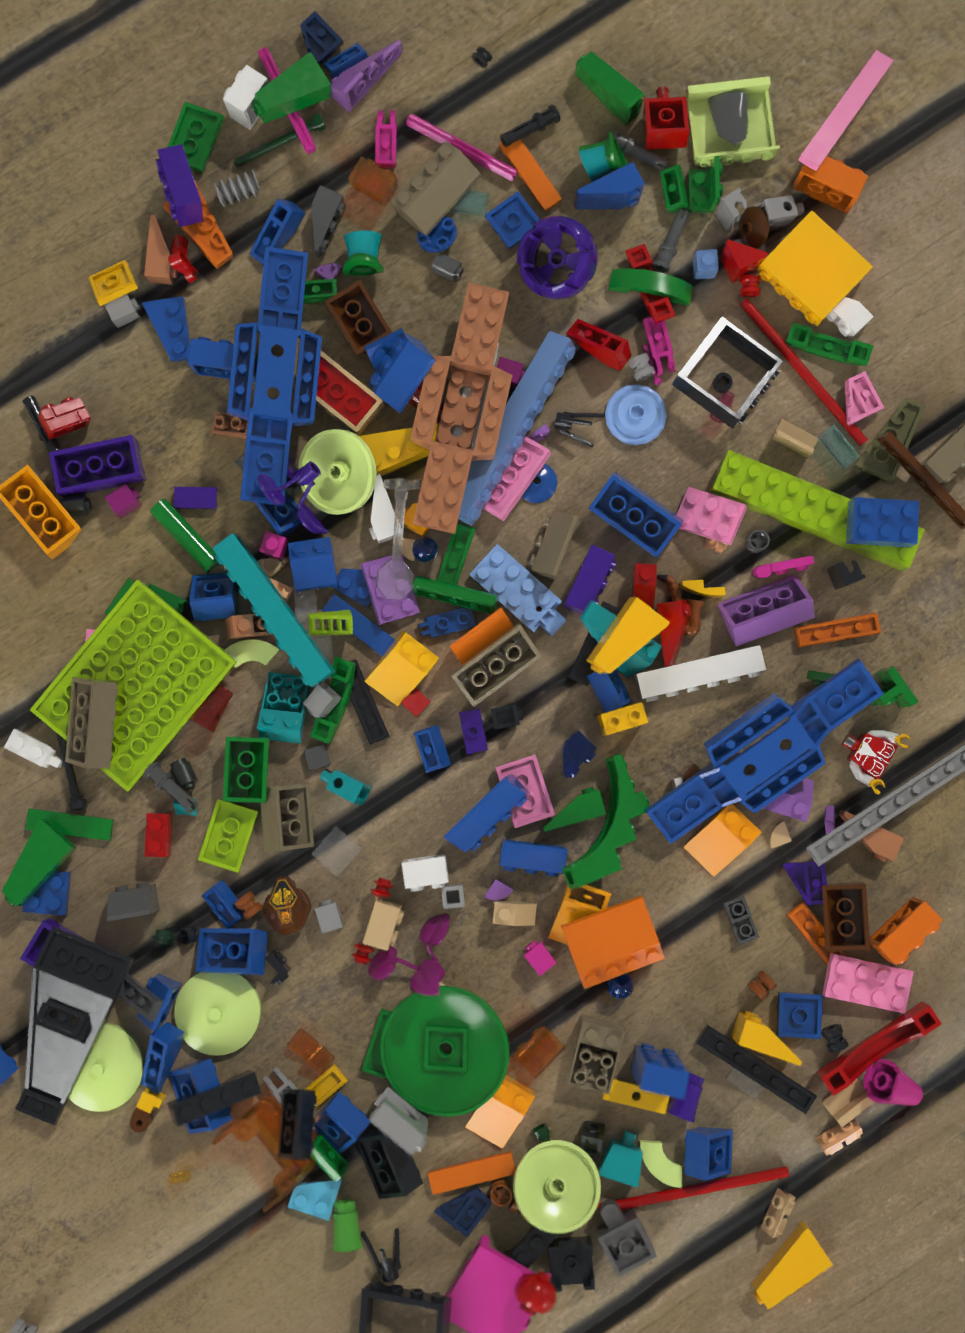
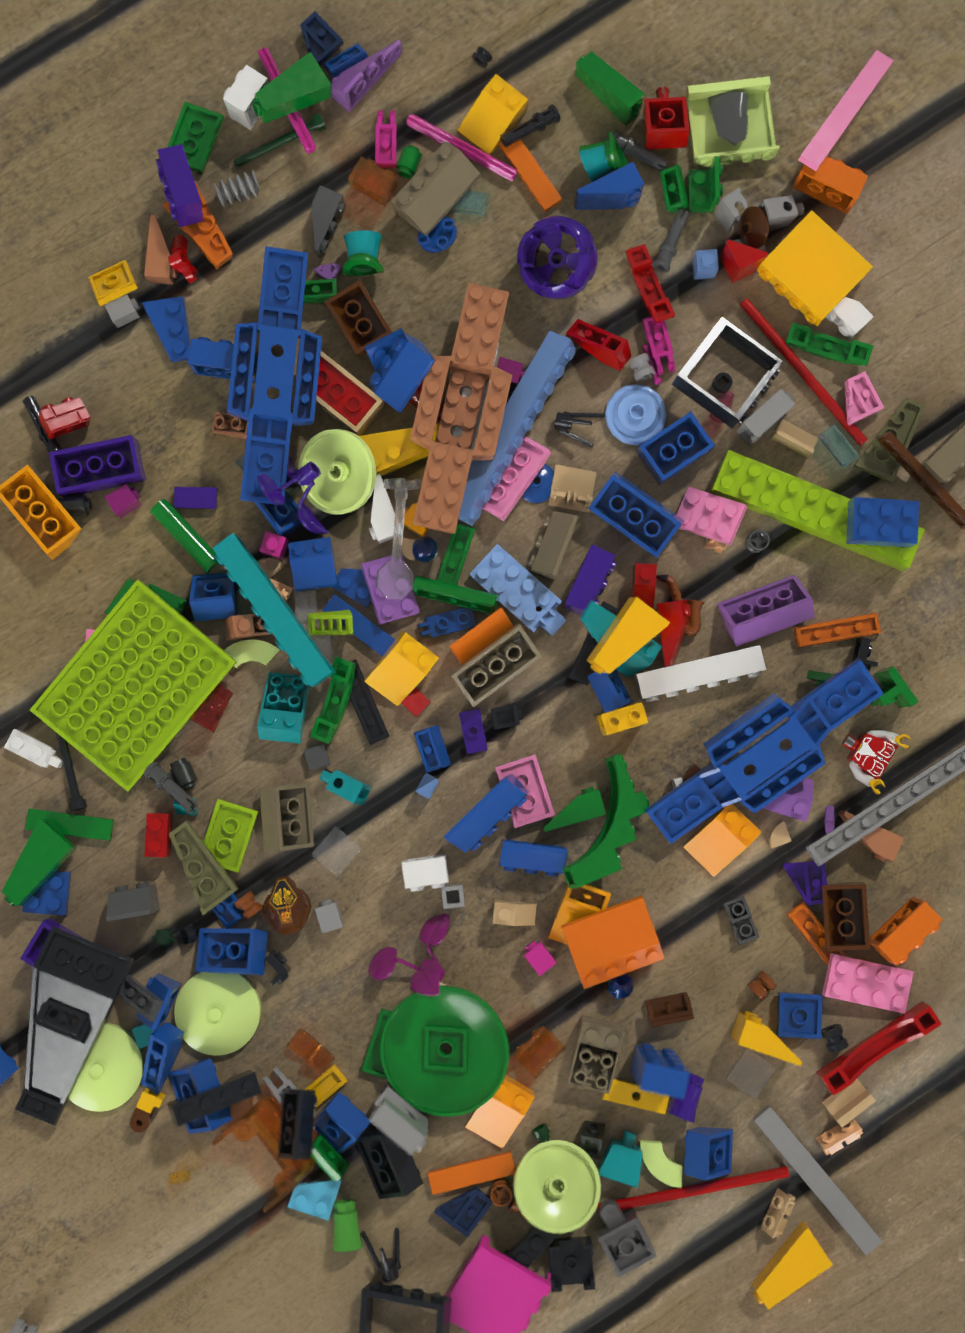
dark tan slope [65,677,118,769] -> none
green slope [223,737,269,803] -> none
blue slope [249,199,306,265] -> none
light grey brick [303,684,341,718] -> none
tan brick [351,877,405,964] -> none
dark grey brick [431,254,464,282] -> none
medium lavender tile [484,878,513,900] -> none
blue plate [485,191,540,250] -> none
red plant [515,1270,556,1316] -> none
medium lavender tile [528,425,550,442] -> none
clear blue slope [561,730,597,779] -> none
green slope [608,269,693,306] -> none
yellow slope [679,580,726,598] -> none
black tile [696,1024,817,1114] -> none
red wheel [739,275,761,298] -> none
dark pink hinge [752,556,814,578] -> none
black hinge [827,560,866,590] -> none
dark pink cone [863,1059,923,1106] -> none
none -> teal tile [132,1024,154,1049]
none -> olive wing [169,820,239,915]
none -> green brick [396,145,422,179]
none -> medium blue slope [415,773,439,799]
none -> yellow slope [457,74,528,155]
none -> tan hinge [548,465,597,513]
none -> blue brick [636,412,715,485]
none -> reddish brown hinge [645,992,694,1027]
none -> light grey window [736,389,795,447]
none -> light grey tile [753,1105,883,1255]
none -> black bracket [852,637,878,671]

